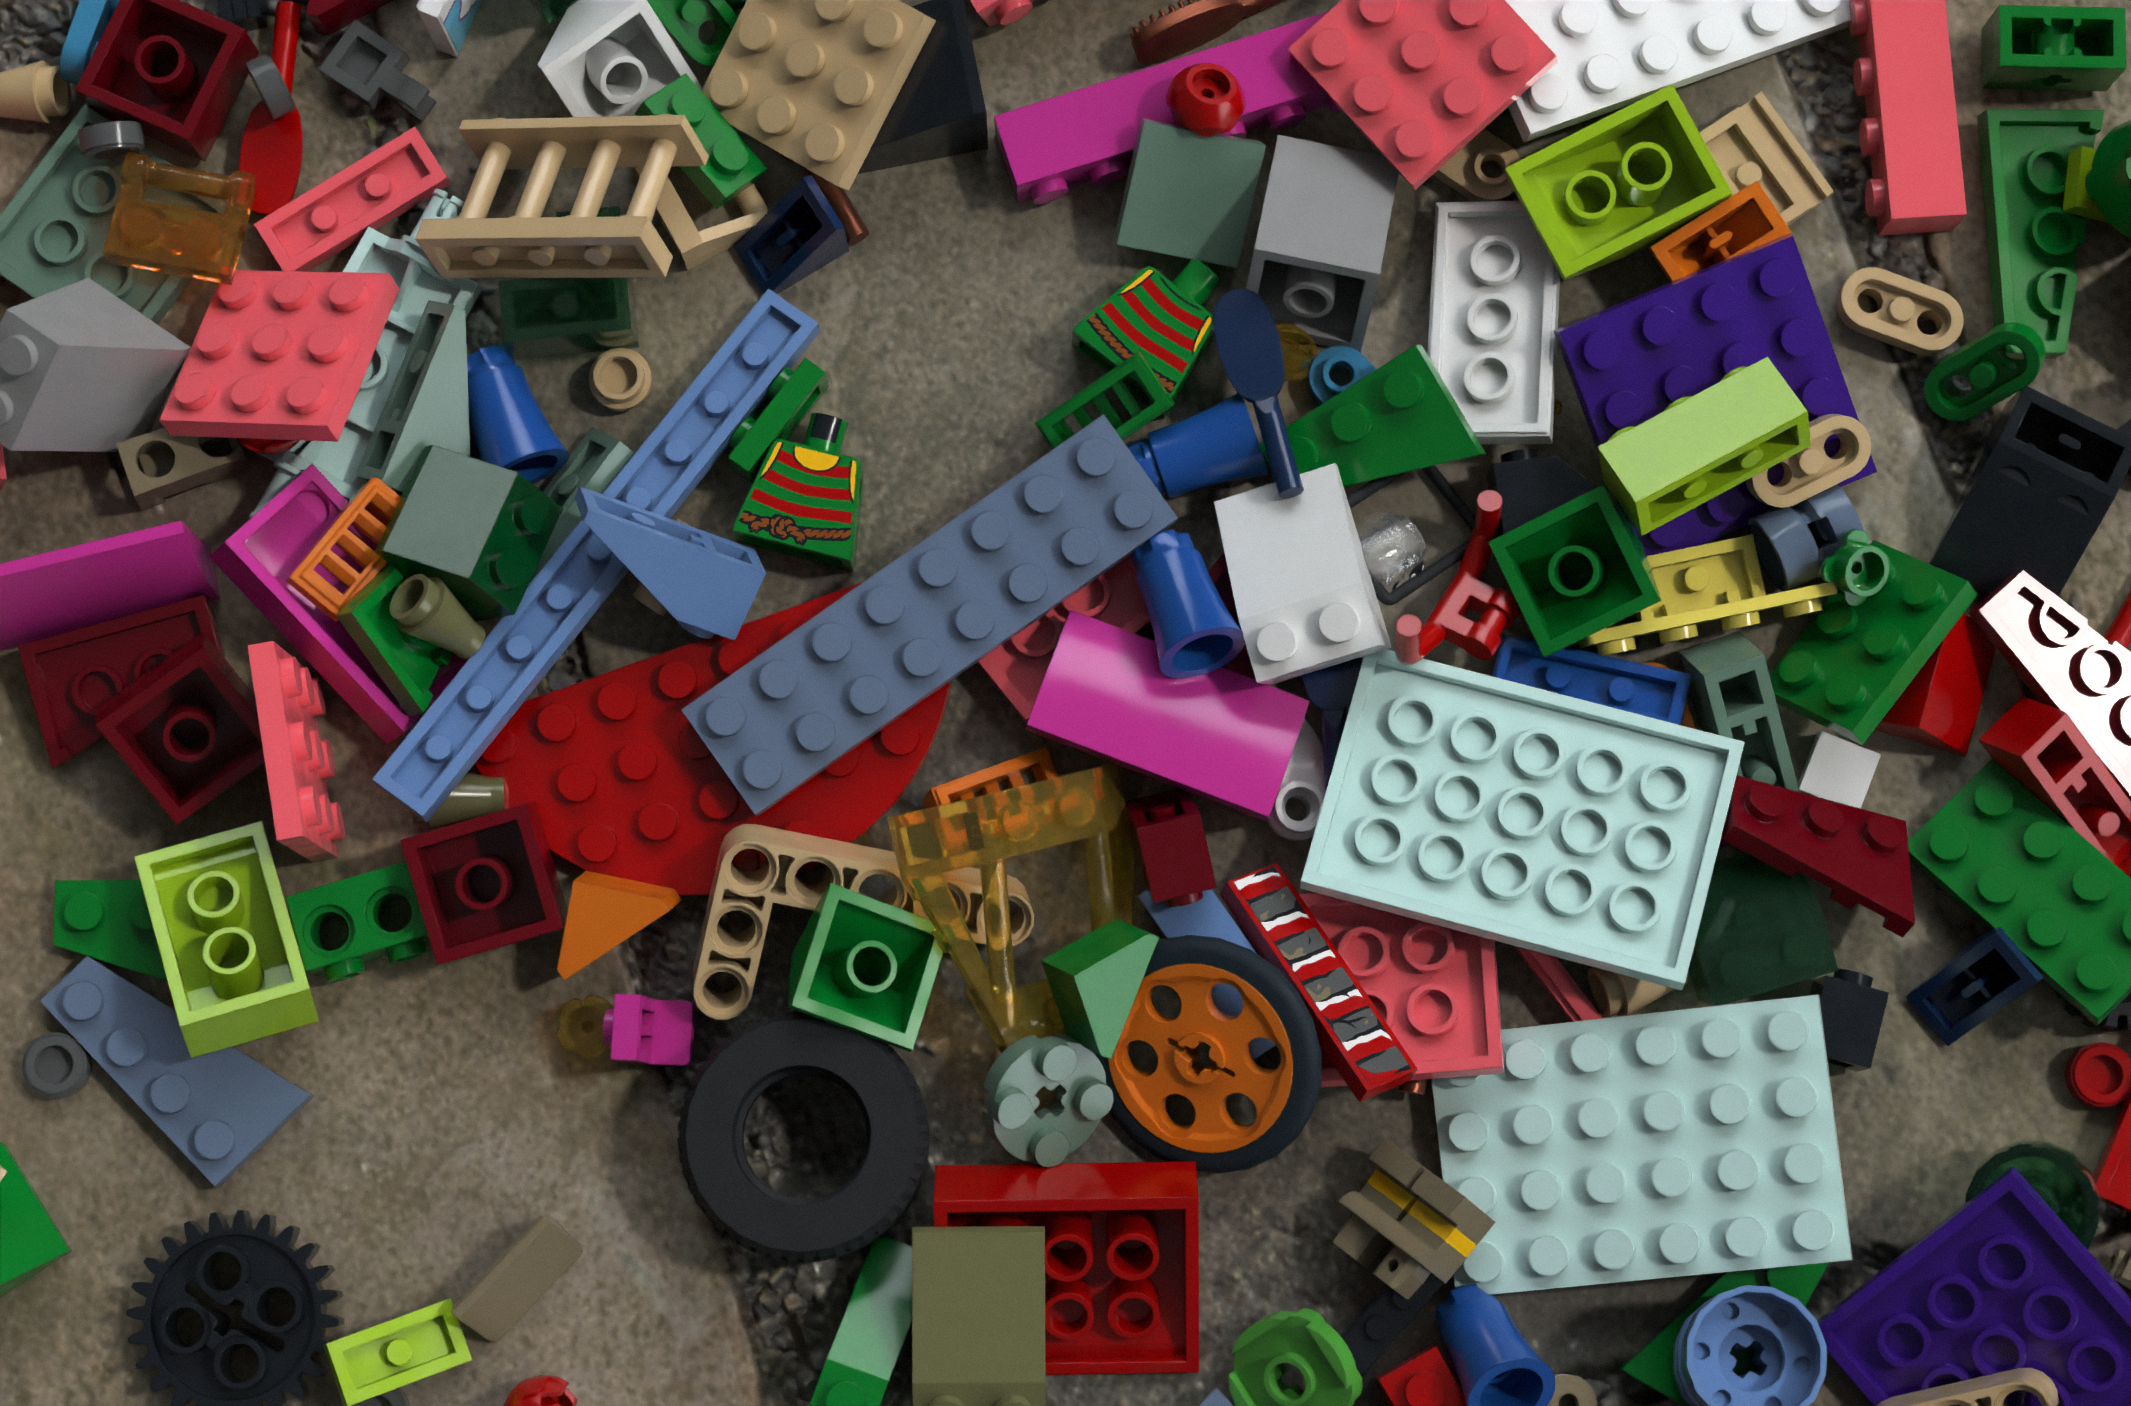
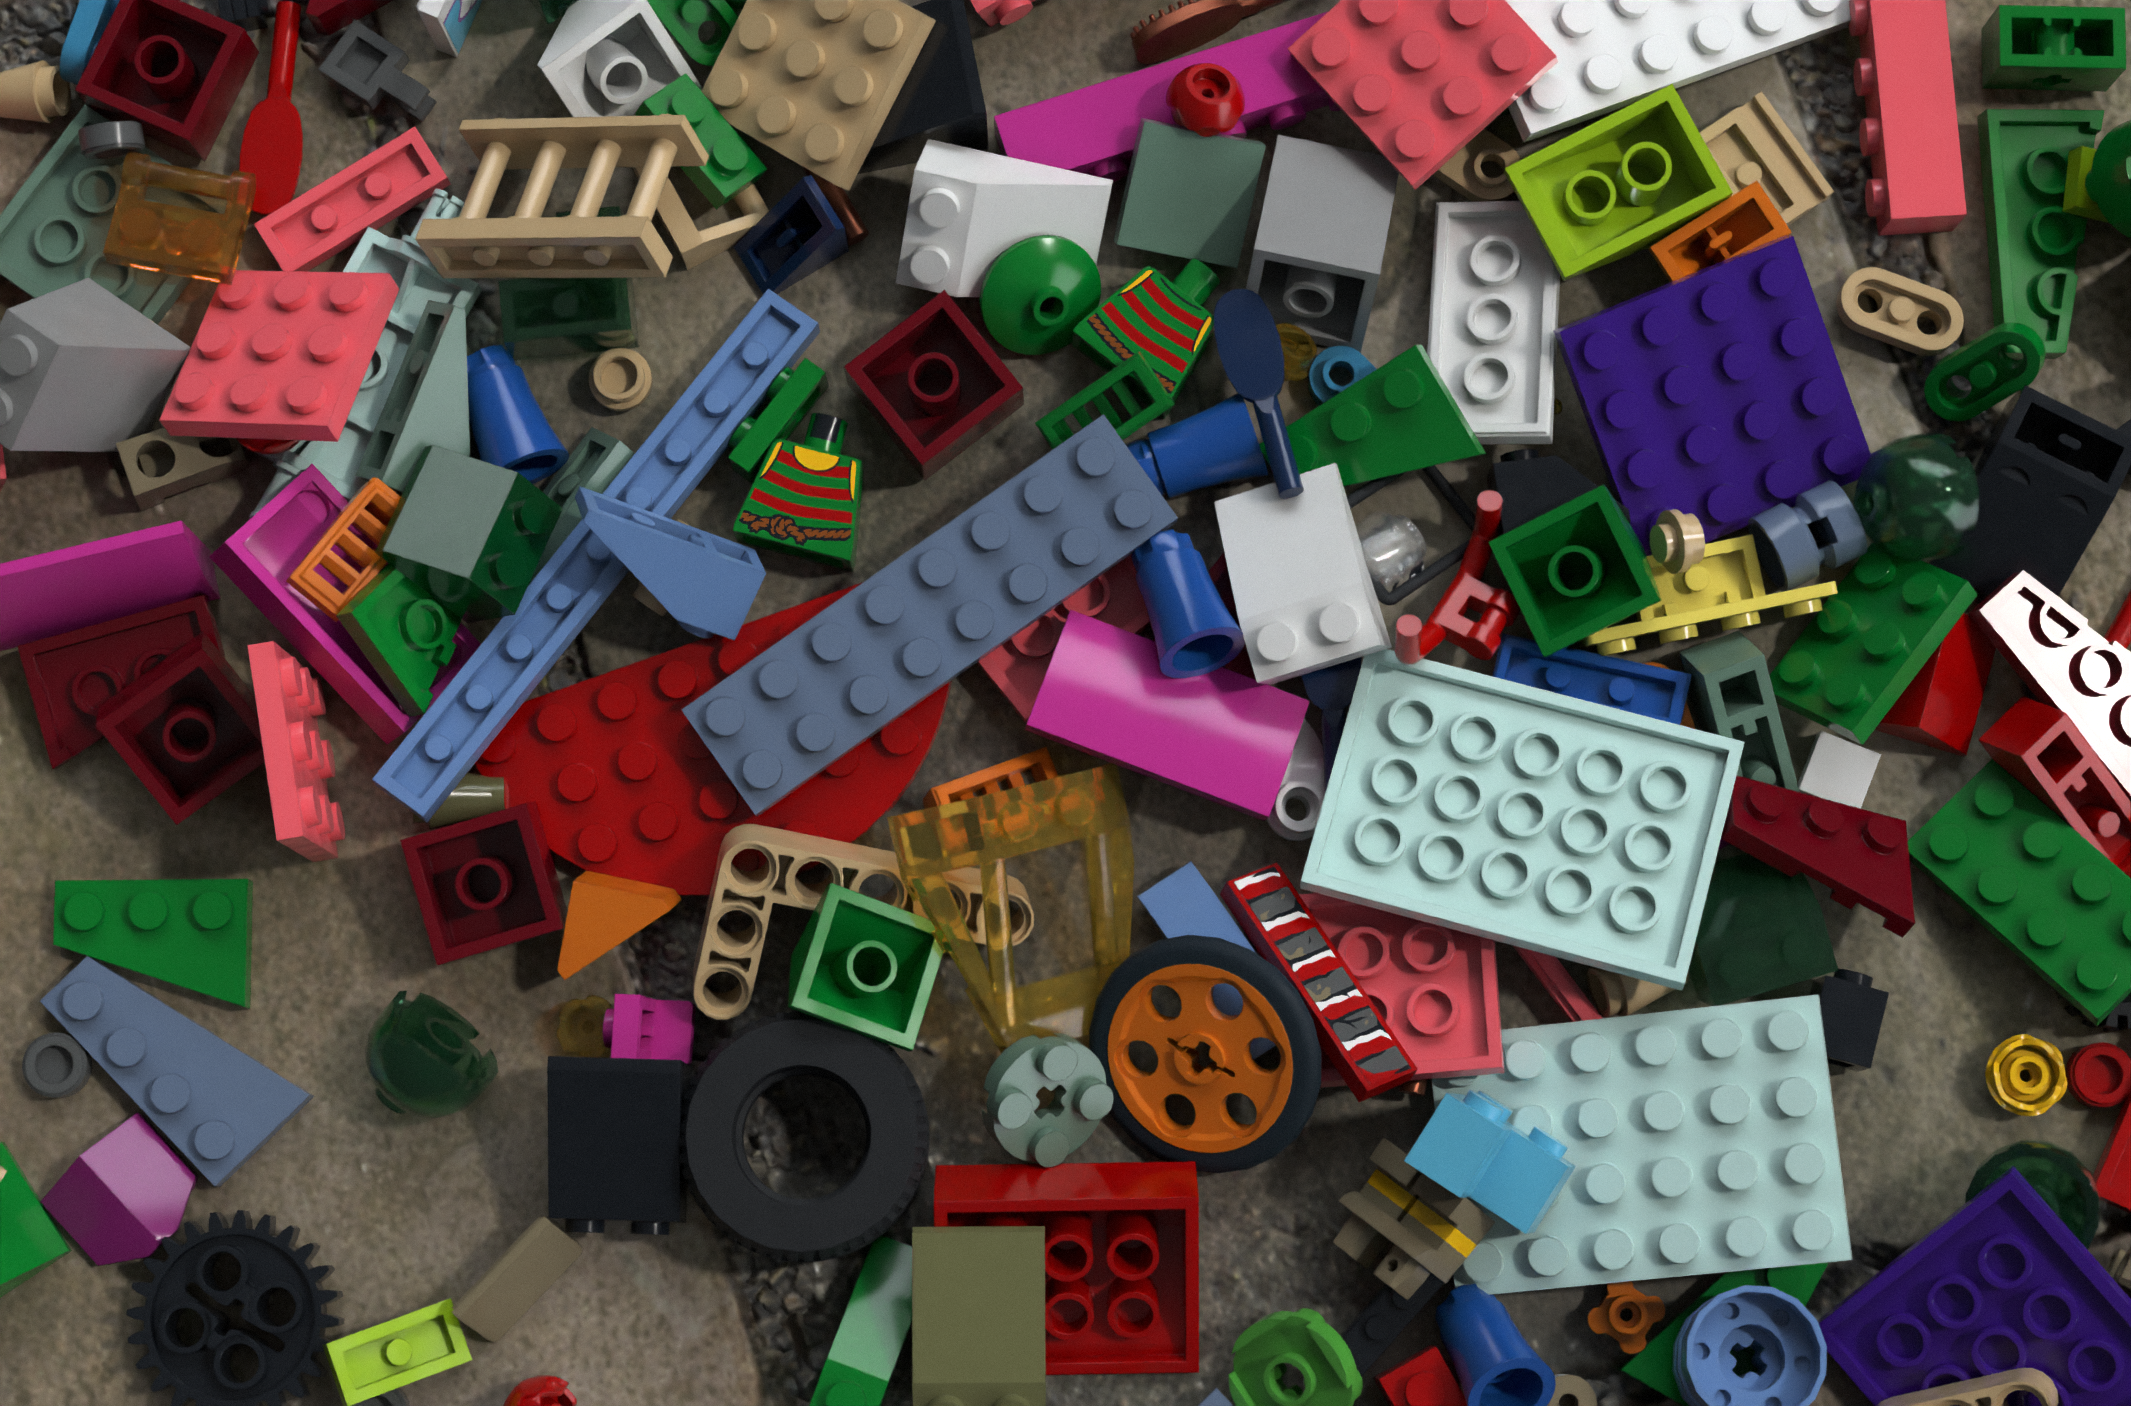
lime slope [134,821,319,1058] -> none
dark grey tile [245,53,295,120] -> none
green brick [286,861,430,983] -> none
olive cone [390,574,486,659] -> none
green slope [1041,918,1159,1059] -> none
dark red slope [1124,789,1217,907] -> none
lime brick [1597,356,1811,536] -> none
tan plate [1745,414,1871,508] -> none
green plate [1820,529,1890,606] -> none
dark blue slope [1906,927,2043,1046] -> none
none -> magenta slope [40,1112,198,1266]
none -> clear green cylinder [365,991,498,1118]
none -> black slope [547,1056,693,1235]
none -> dark red brick [844,290,1024,481]
none -> white slope [896,139,1113,297]
none -> green dish [979,235,1101,355]
none -> medium azure brick [1404,1089,1576,1234]
none -> orange plate [1587,1281,1665,1354]
none -> tan plate [1650,509,1705,574]
none -> clear green cylinder [1854,433,1979,562]
none -> yellow plate [1985,1034,2068,1116]

